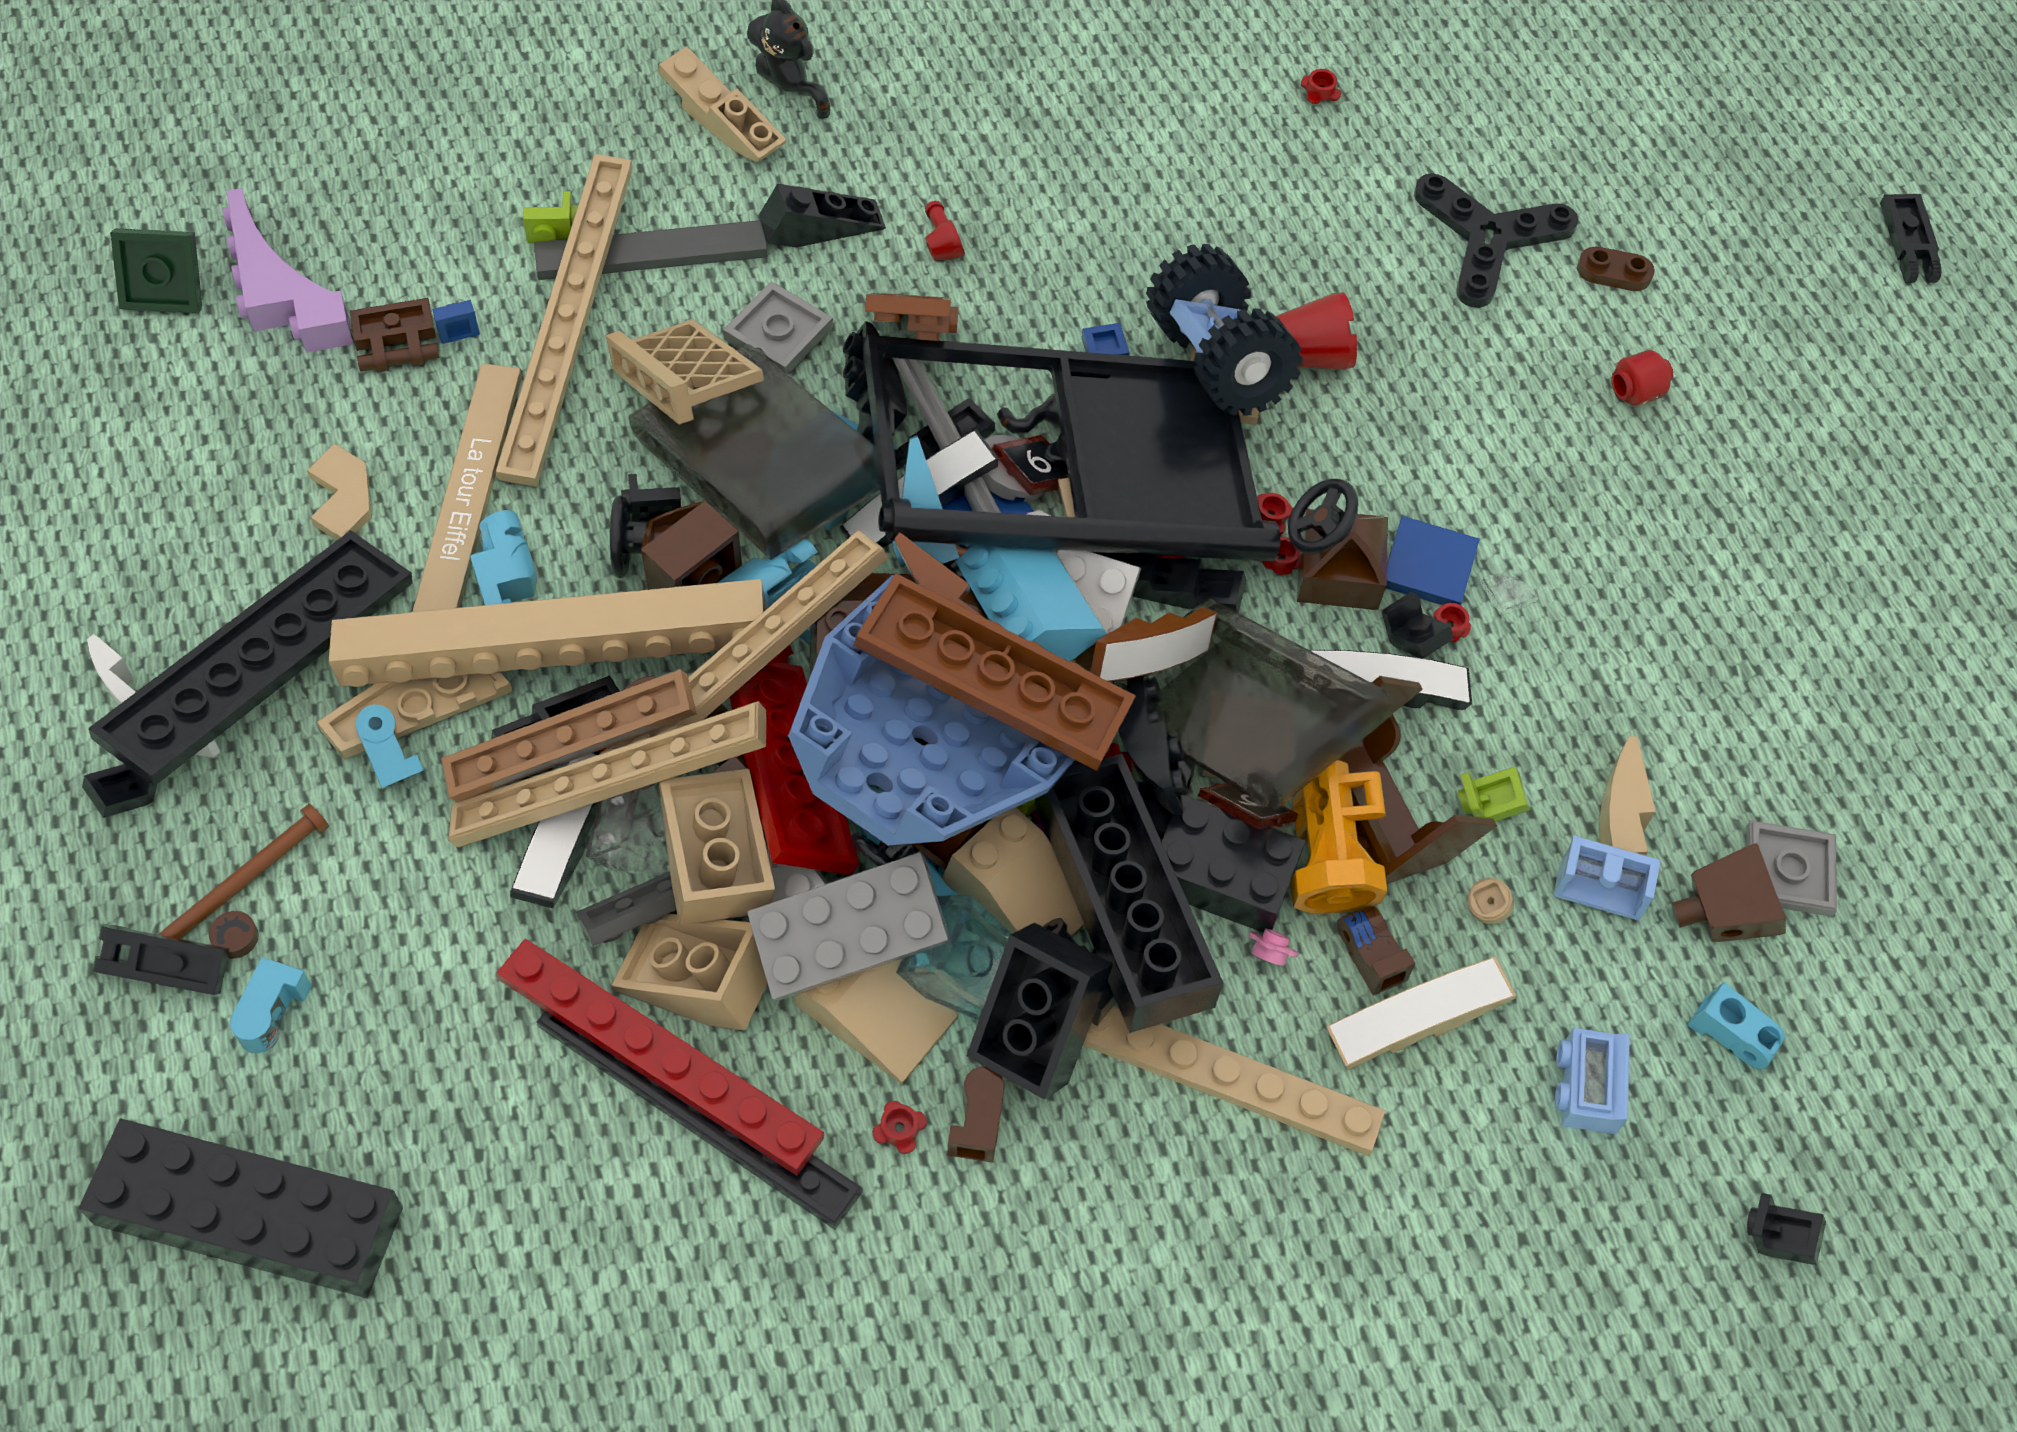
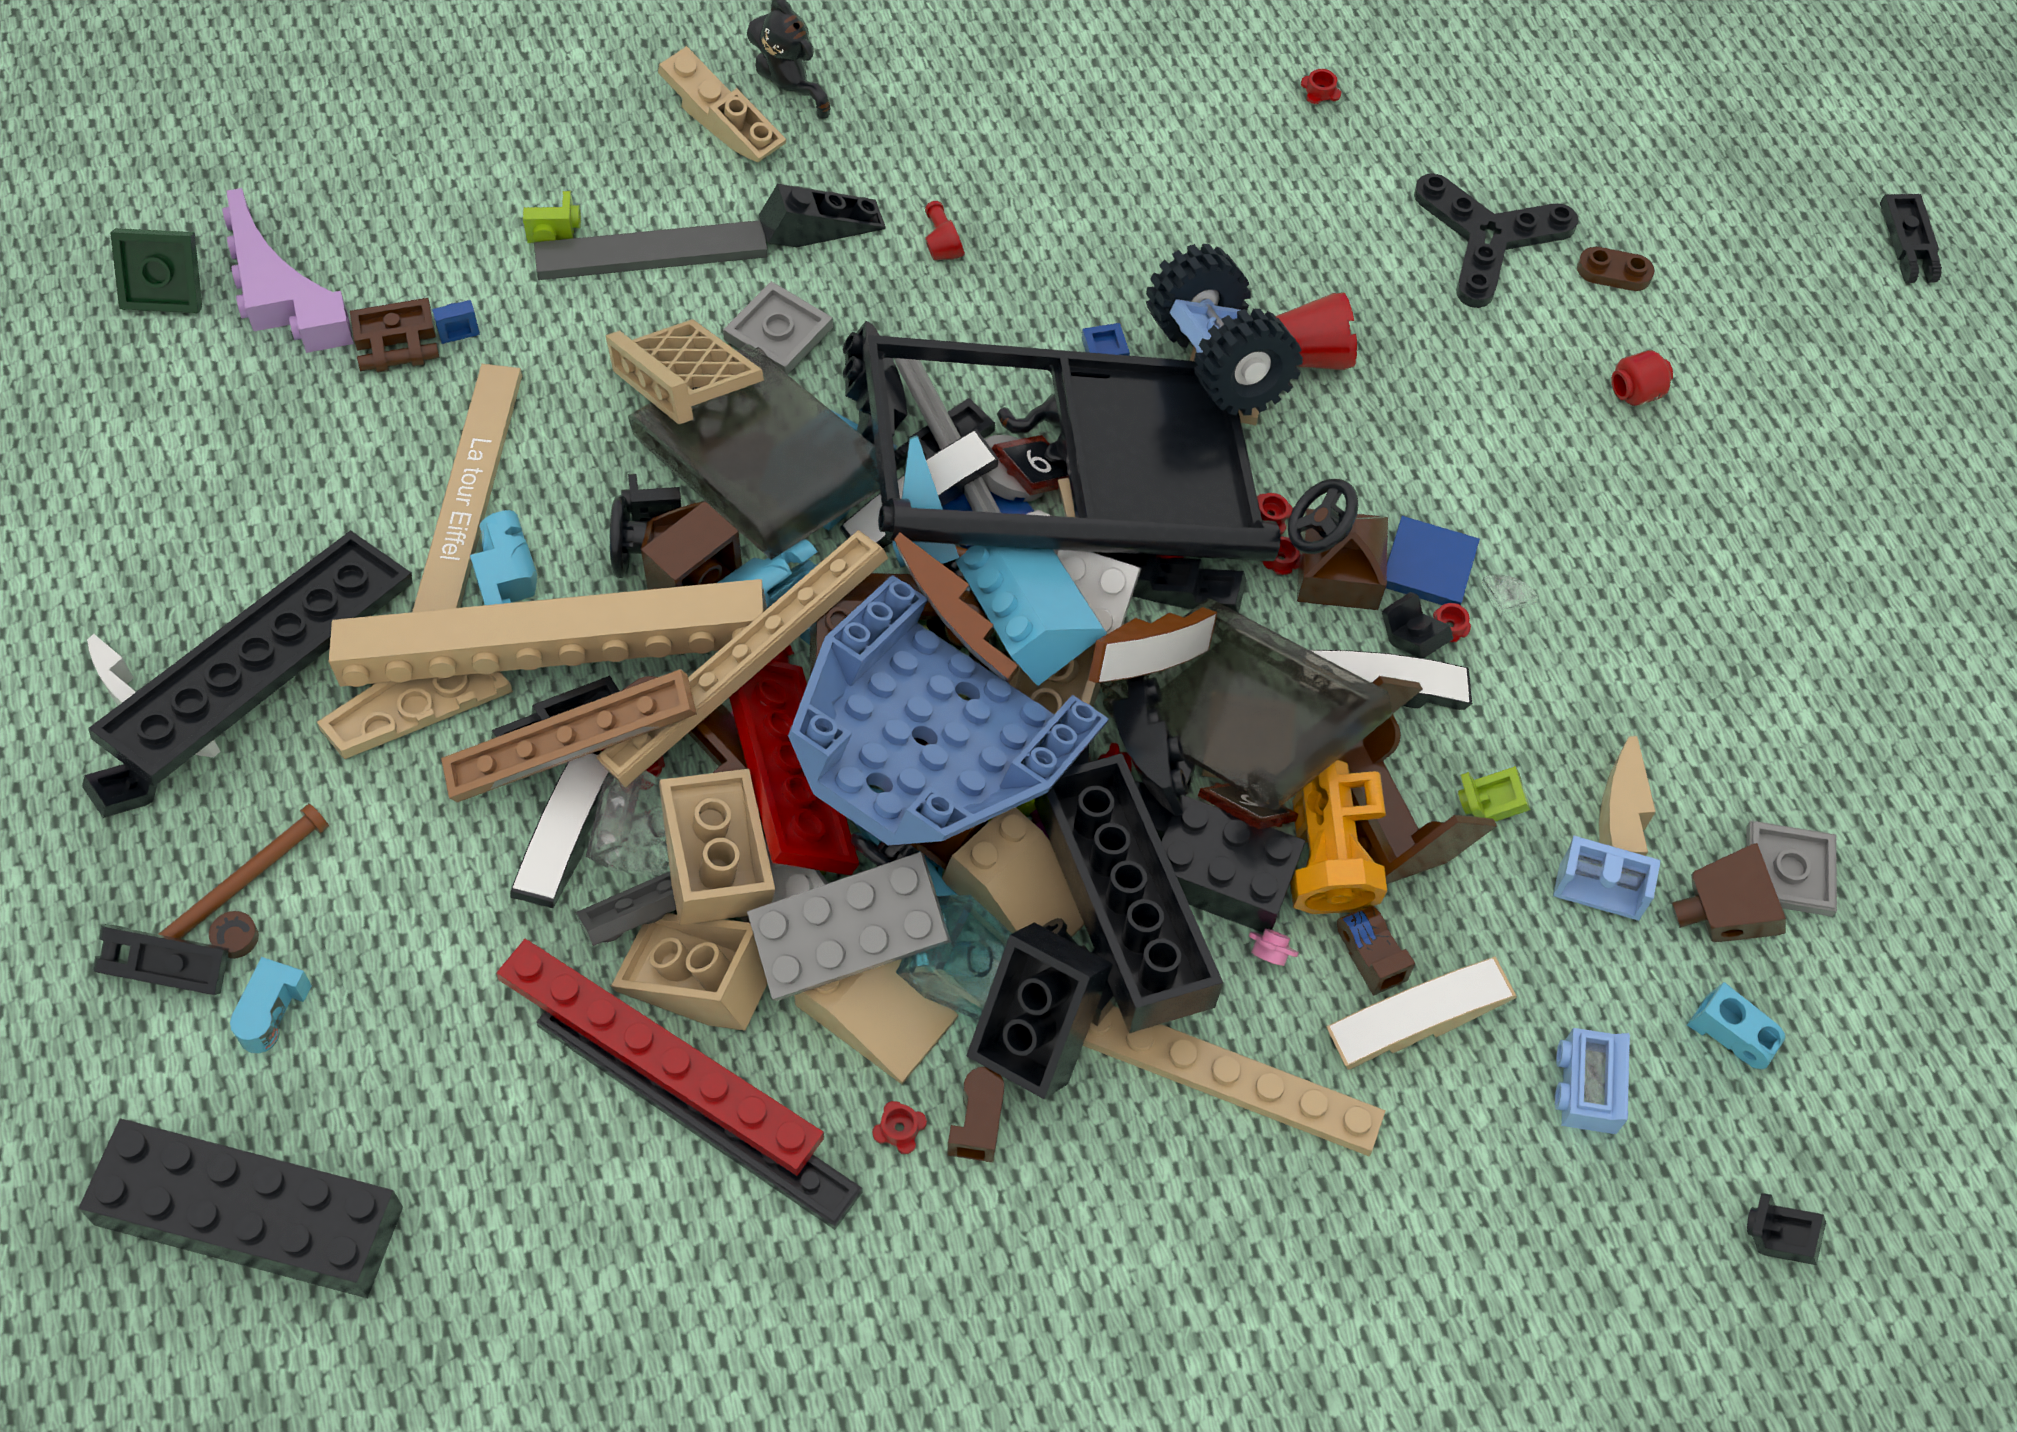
tan tile [307,444,372,540] -> none
medium azure leg [355,704,424,788] -> none
tan tile [448,702,766,848] -> none
tan plate [496,154,633,487] -> none
dark orange plate [853,573,1136,771] -> none
dark orange plate [865,293,958,341] -> none
tan tile [1468,878,1514,924] -> none

